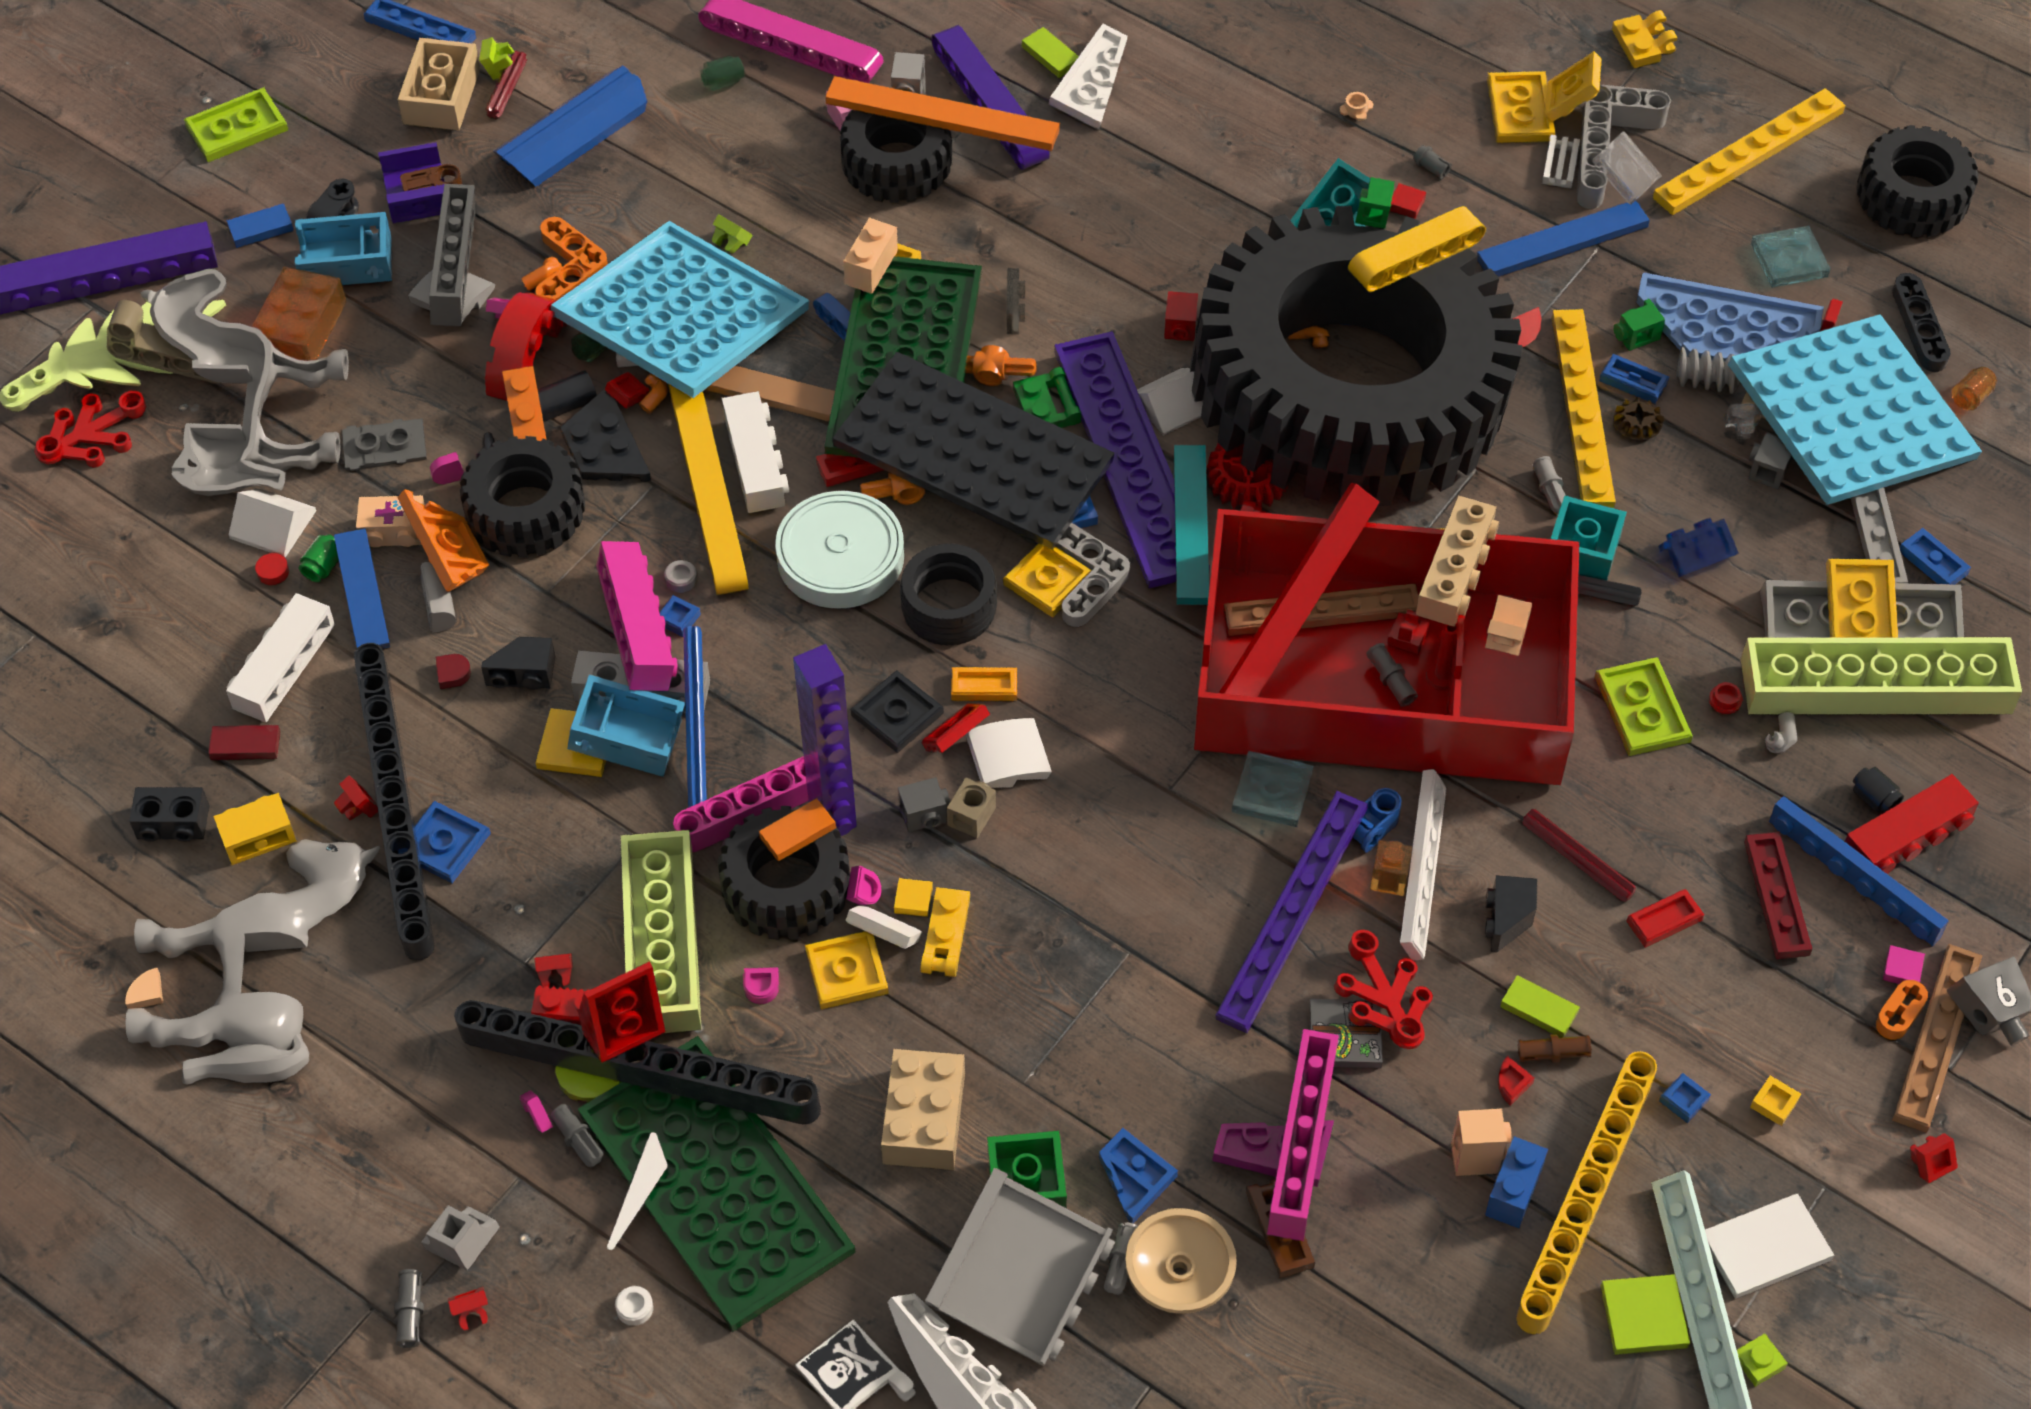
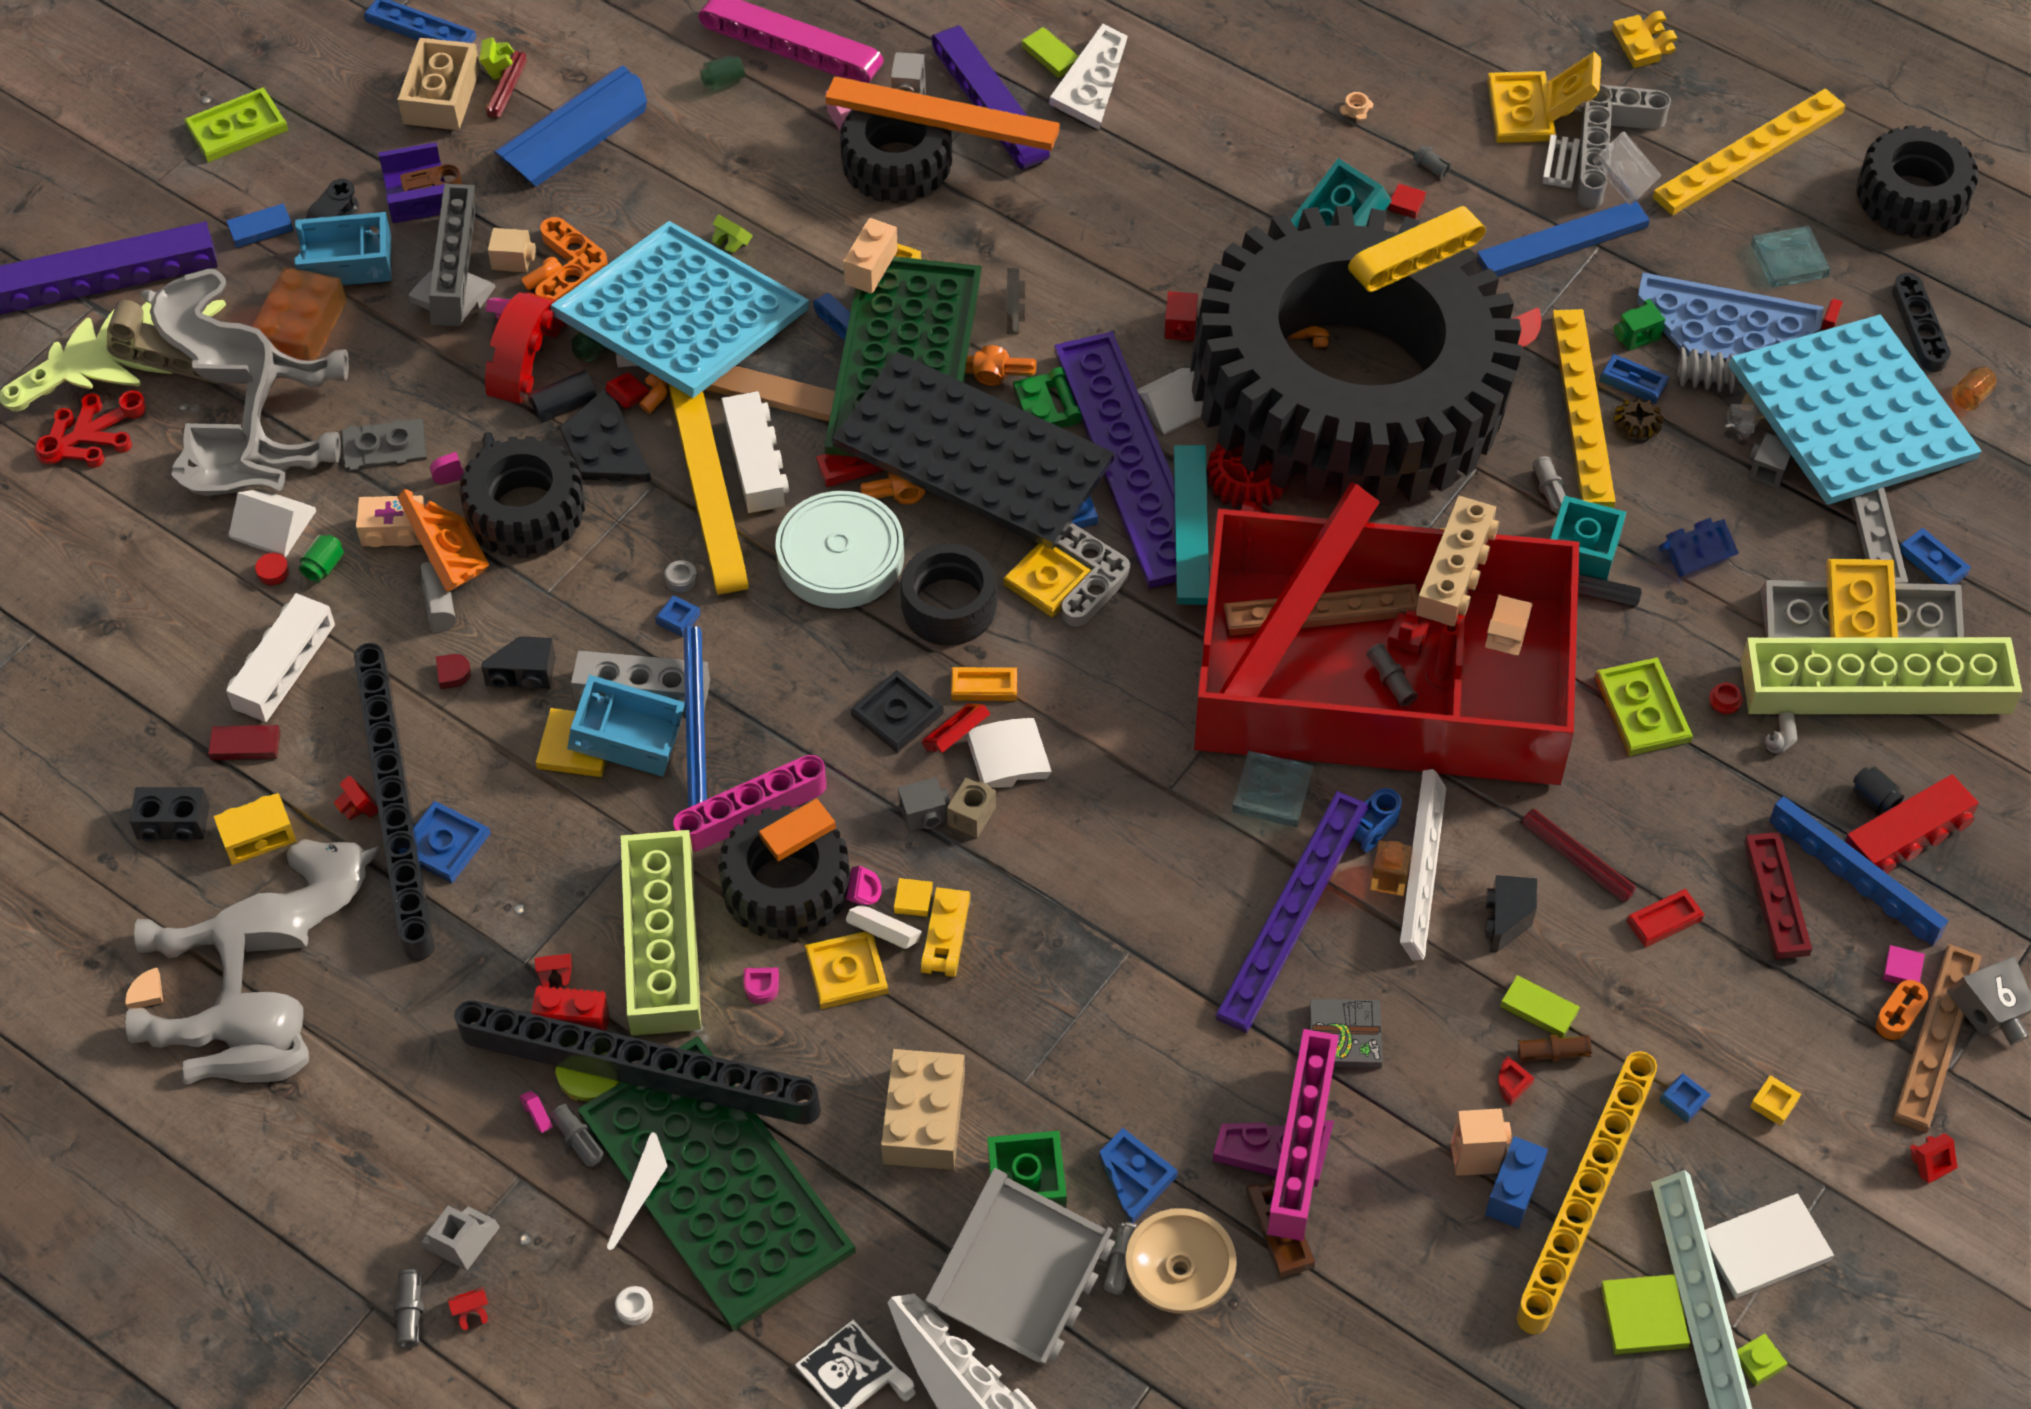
blue tile [334,528,391,649] -> none
orange plate [502,366,547,441] -> none
red slope [578,962,666,1063] -> none
dark pink brick [596,541,677,691] -> none
dark purple brick [793,644,857,836] -> none
red plant [1334,930,1433,1049] -> none
green brick [1355,177,1395,229] -> none
none -> tan brick [488,228,536,273]

